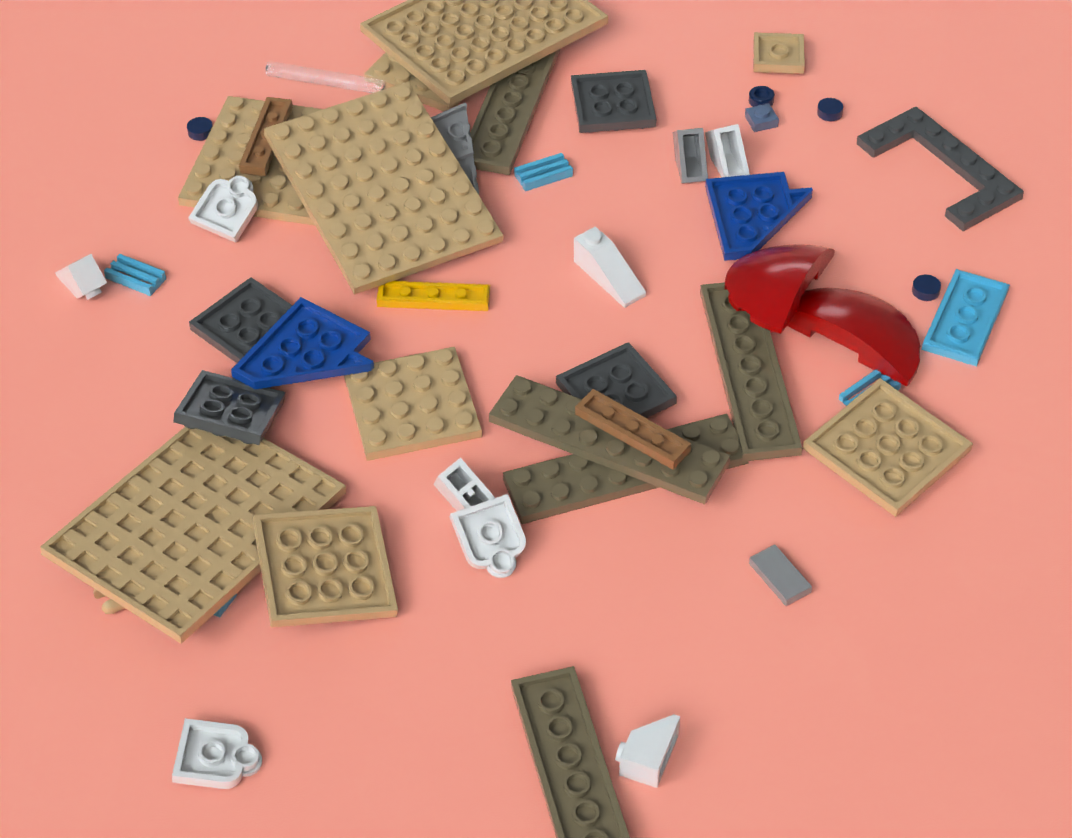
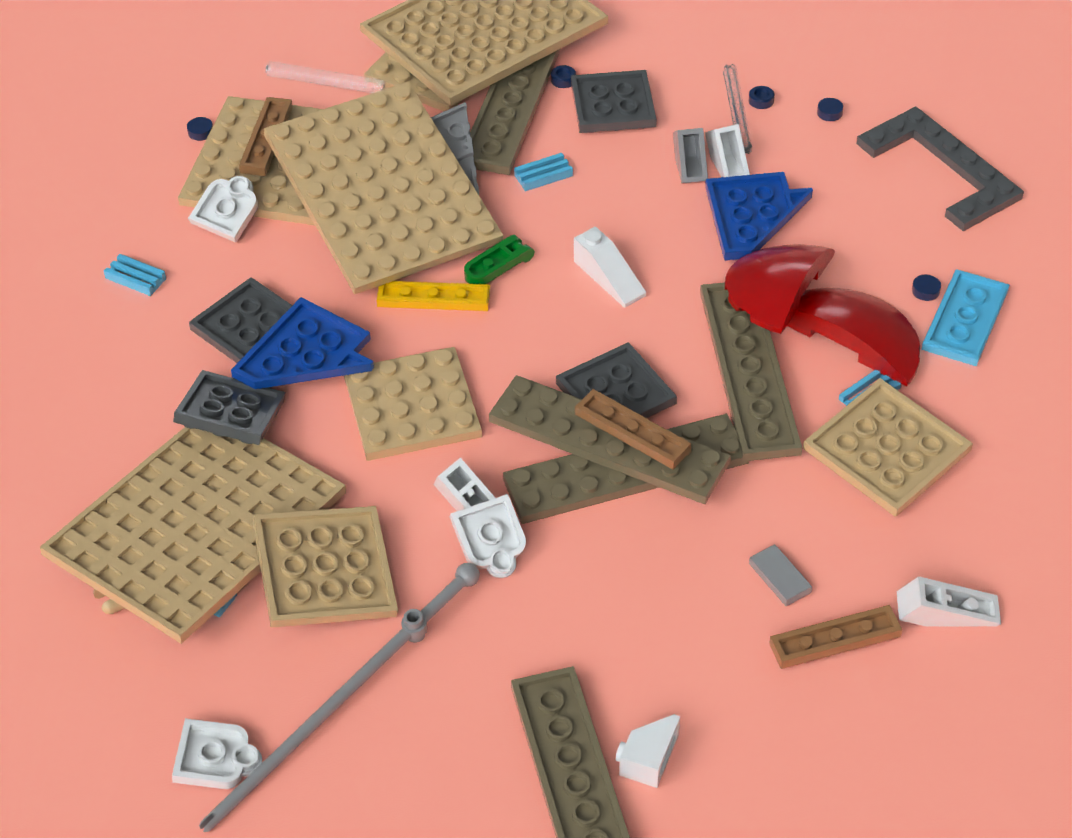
white slope [55,254,107,300] -> none
sand blue plate [745,103,779,132] -> none
tan plate [753,32,805,74] -> none
none -> light grey bar [199,563,480,832]
none -> green plate [464,235,535,284]
none -> dark blue tile [551,65,576,88]
none -> clear axle [723,64,752,154]
none -> medium nougat plate [769,605,903,669]
none -> white slope [896,576,1001,627]

